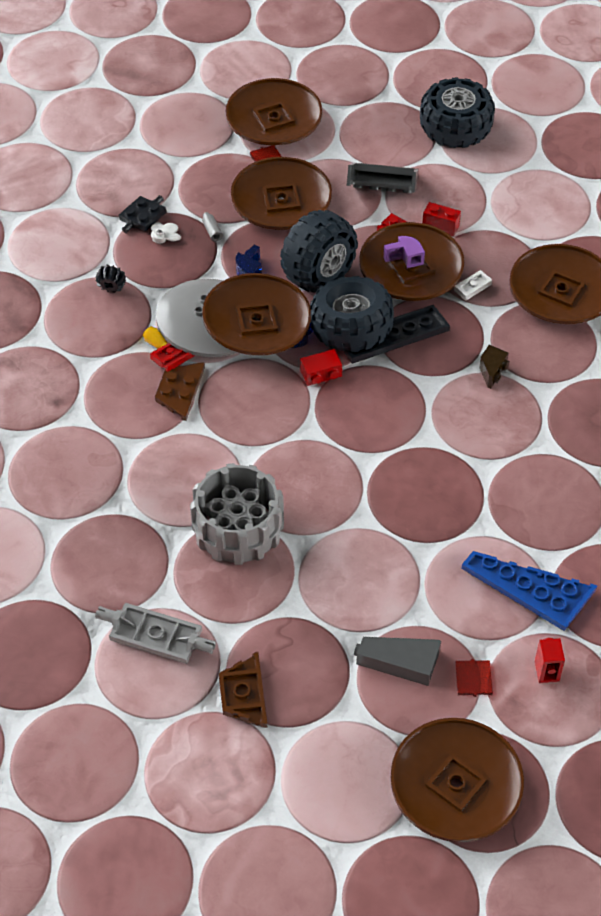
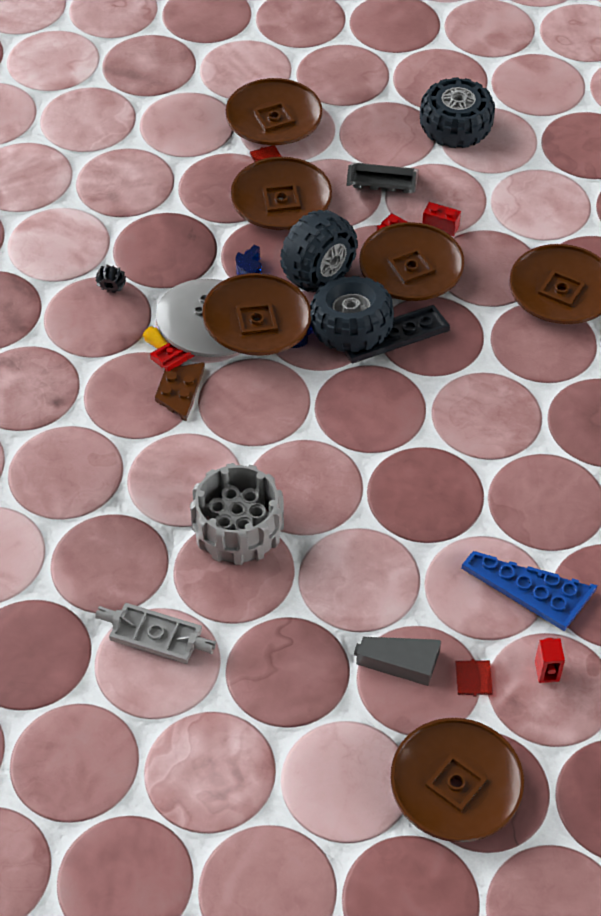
black plate [119,195,167,234] -> none
white plate [151,222,182,244] -> none
light grey cylinder [202,212,223,242] -> none
reddish brown wing [218,652,268,728] -> none
red brick [300,349,342,386] -> none
medium lavender brick [384,236,425,268] -> none
white plate [454,270,492,301] -> none
dark brown slope [479,345,510,389] -> none

